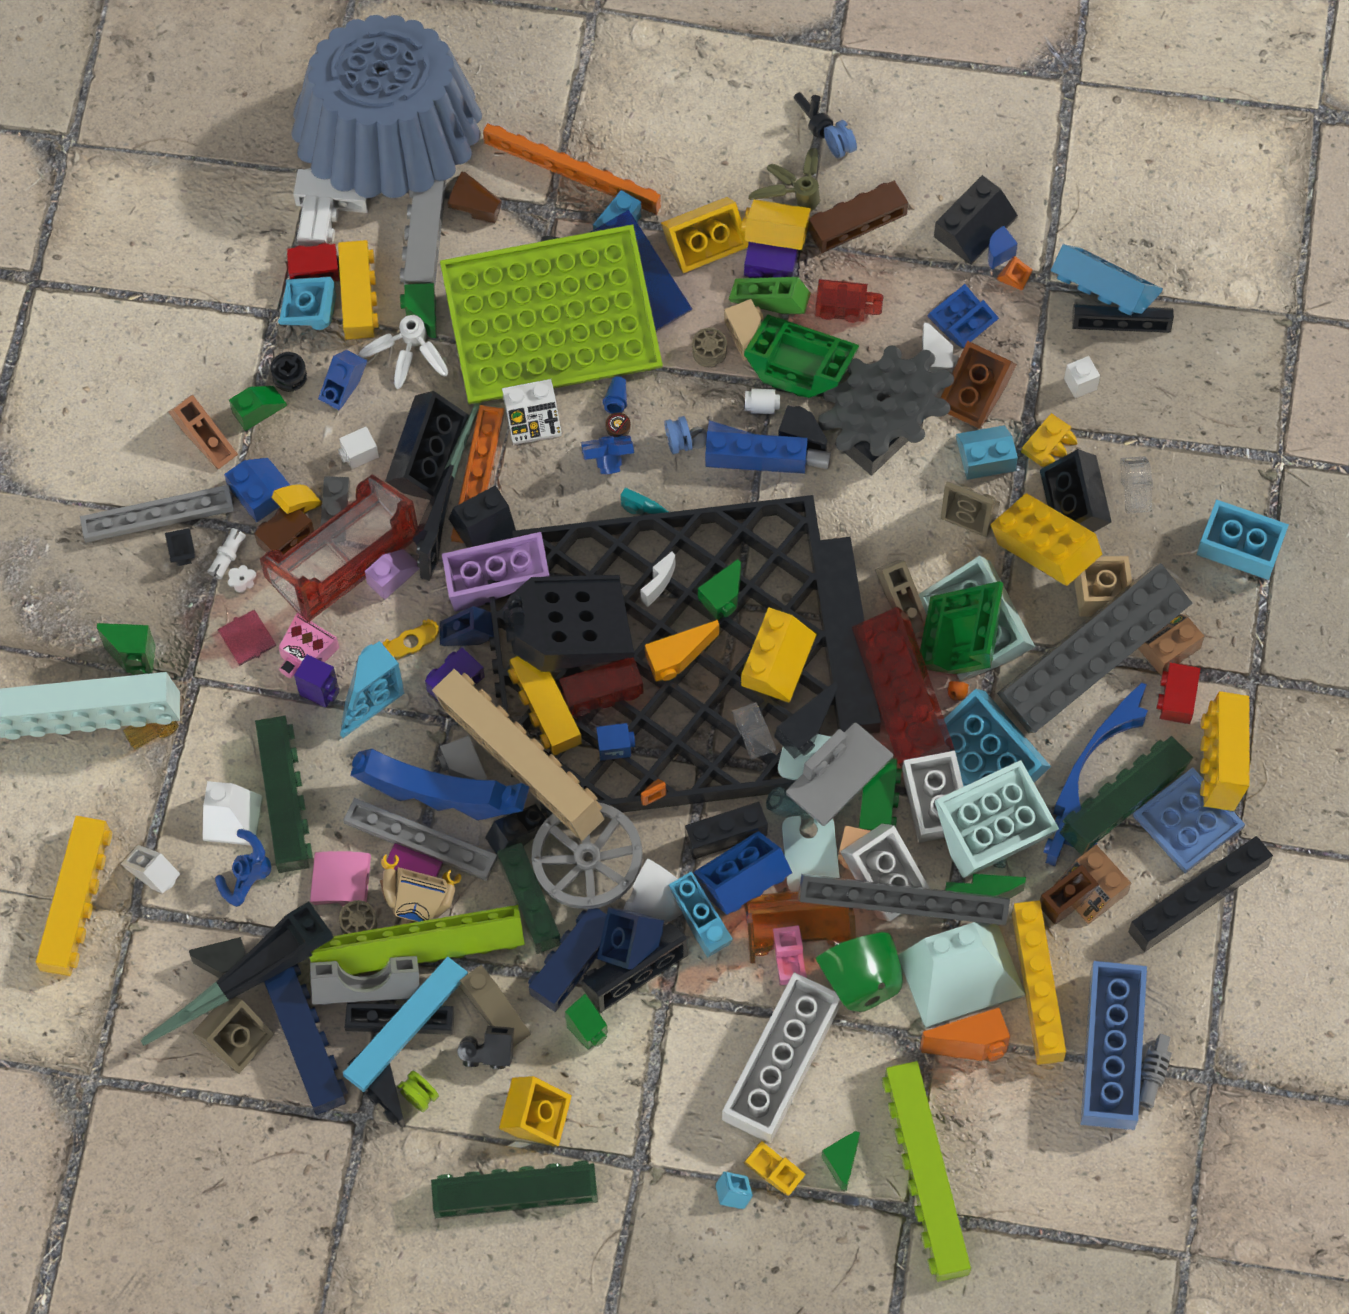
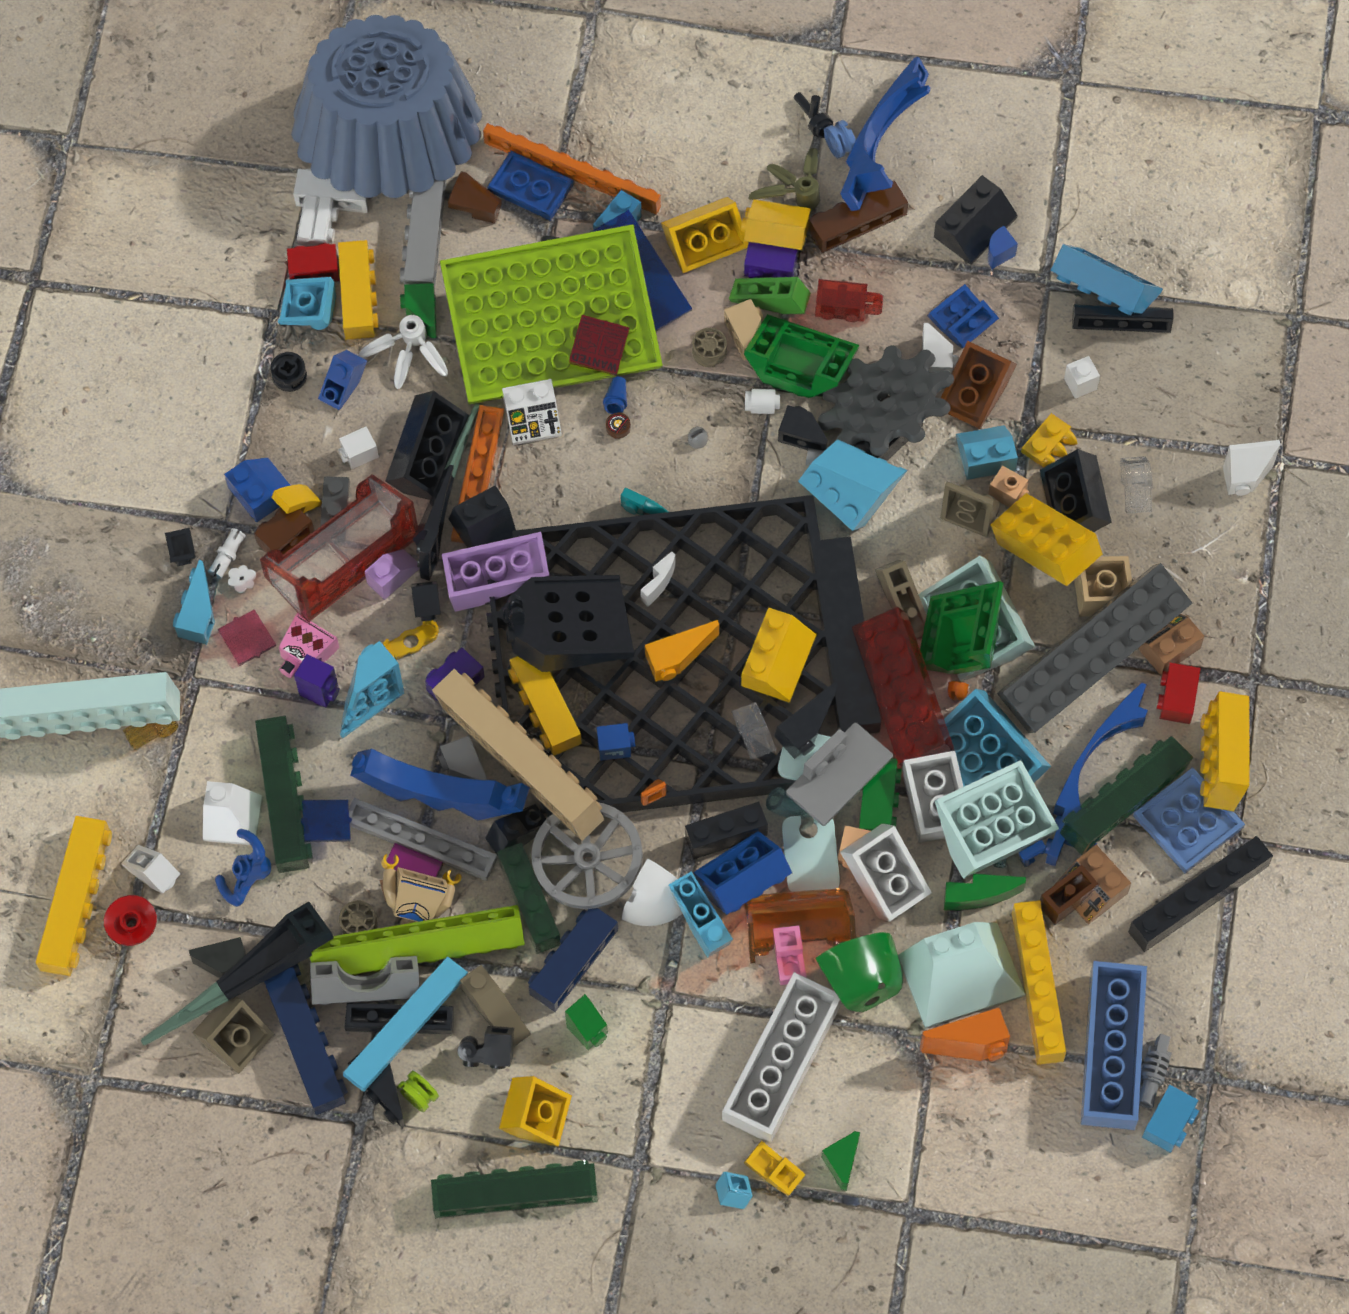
light grey plate [80,485,234,543] -> none
green slope [97,623,156,675] -> none
nougat slope [168,394,238,470] -> none
green slope [229,386,287,431] -> none
bright pink slope [310,851,371,906] -> none
dark blue slope [440,606,494,646] -> none
clear red brick [559,657,644,716] -> none
blue plant [581,435,634,474] -> none
black slope [582,922,688,1013] -> none
dark blue slope [597,907,664,970] -> none
medium blue wheel [664,416,692,455] -> none
green slope [698,559,741,620] -> none
blue wedge [705,420,807,474] -> none
dark grey plate [798,874,1010,925] -> none
lime brick [882,1061,971,1282] -> none
orange slope [997,256,1033,290] -> none
medium azure brick [1197,499,1289,580] -> none
none -> red dish [104,895,157,946]
none -> medium azure slope [173,560,215,645]
none -> clear blue piece [301,800,352,842]
none -> black slope [411,581,441,621]
none -> blue tile [487,151,574,221]
none -> dark red tile [569,315,630,376]
none -> medium azure wedge [798,440,908,531]
none -> blue slope [840,57,931,211]
none -> light nougat brick [988,466,1030,507]
none -> blue tile [1019,840,1046,867]
none -> dark azure brick [1142,1085,1199,1153]
none -> white slope [1223,440,1280,496]

